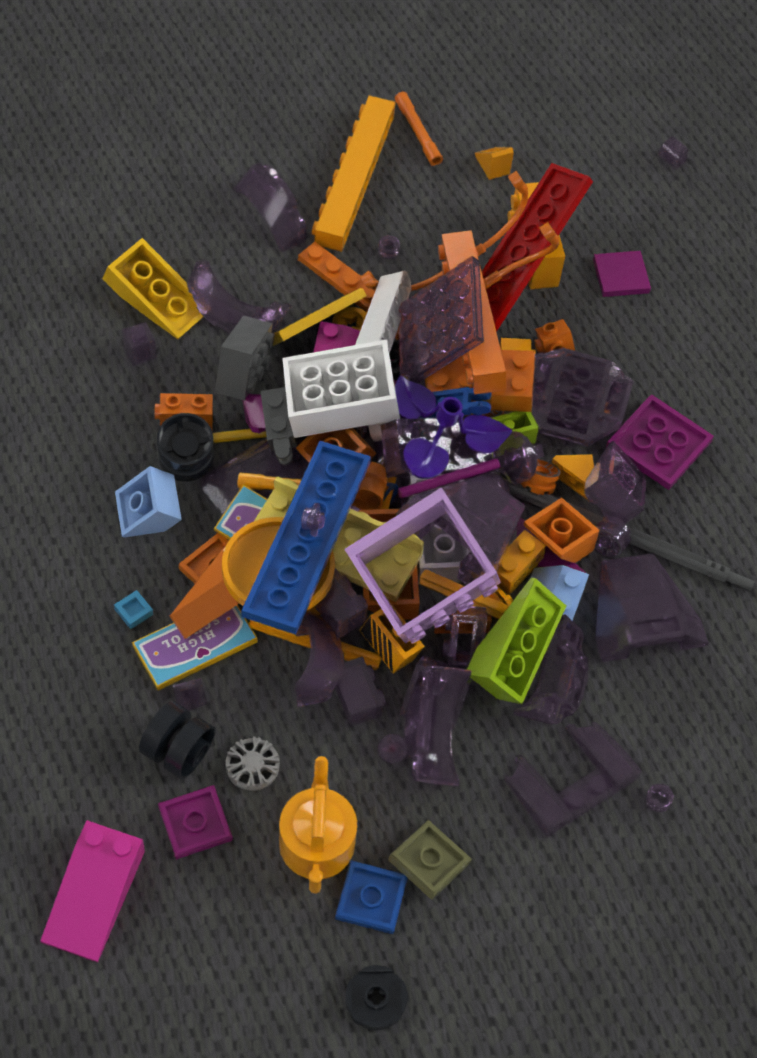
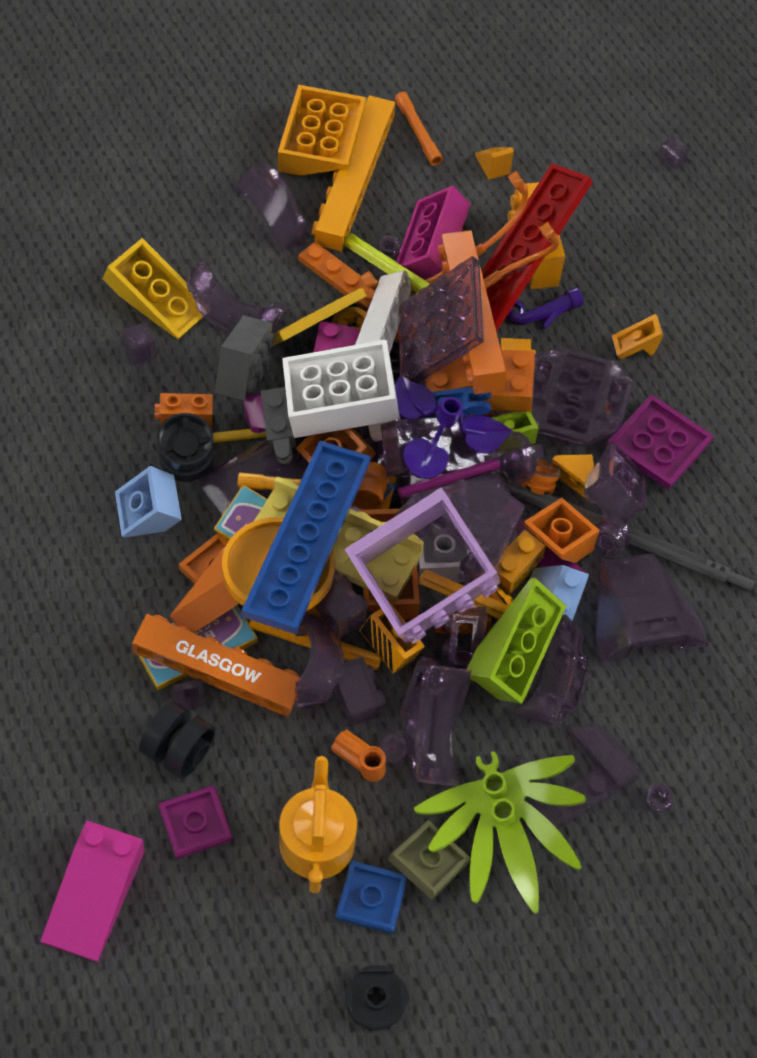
dark azure plate [114,590,153,630] -> none
light grey wheel [225,737,280,791] -> none
clear purple plate [301,503,325,537] -> none
orange brick [534,319,575,362] -> none
magenta tile [593,251,651,297] -> none
none -> orange brick [132,614,304,717]
none -> light orange slope [278,85,366,176]
none -> orange piece [331,729,386,782]
none -> neon yellow axle [344,234,437,300]
none -> dark pink slope [396,186,470,280]
none -> lime plant [414,751,586,914]
none -> dark purple plant [506,287,584,329]
none -> light orange slope [612,314,663,359]

